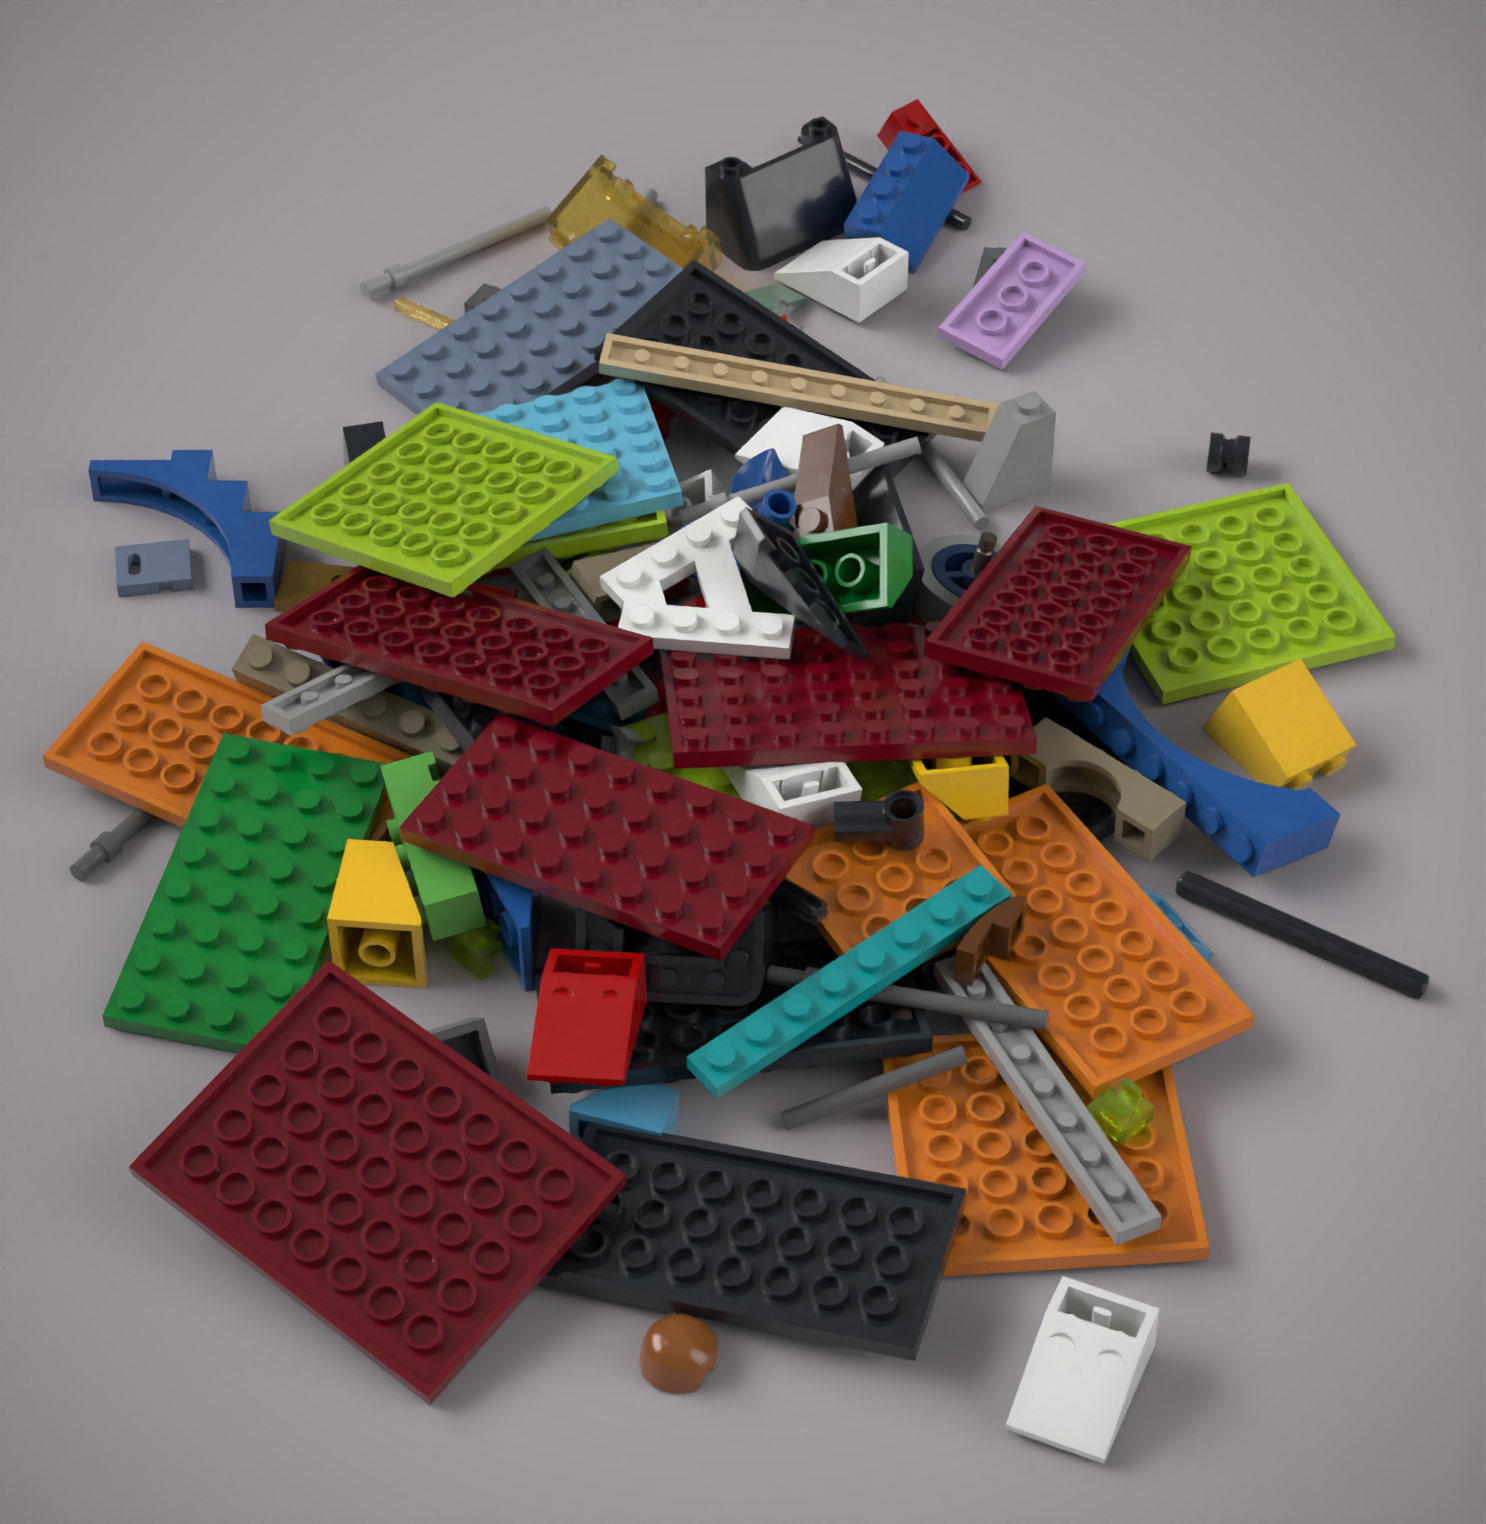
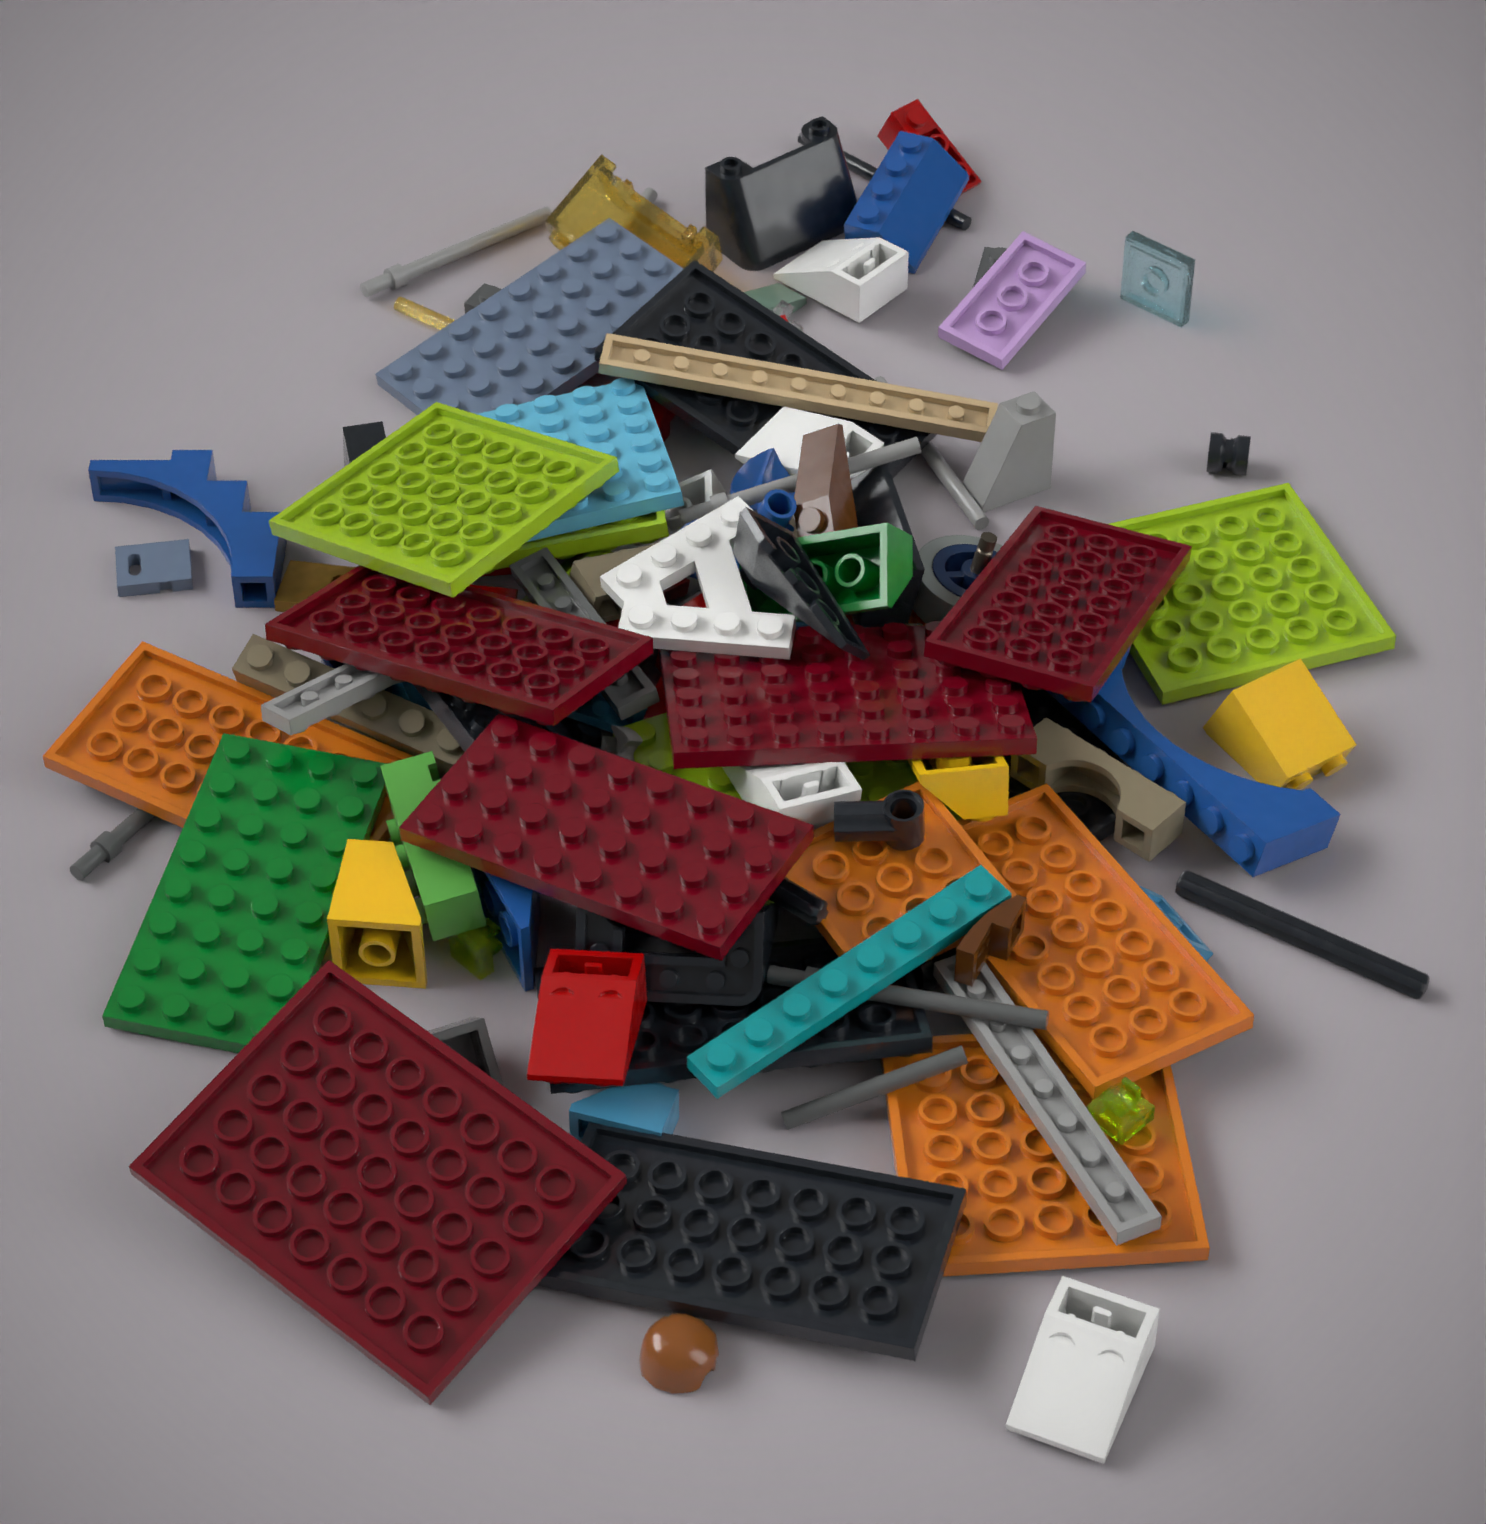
none -> clear light blue tile [1120,231,1195,327]

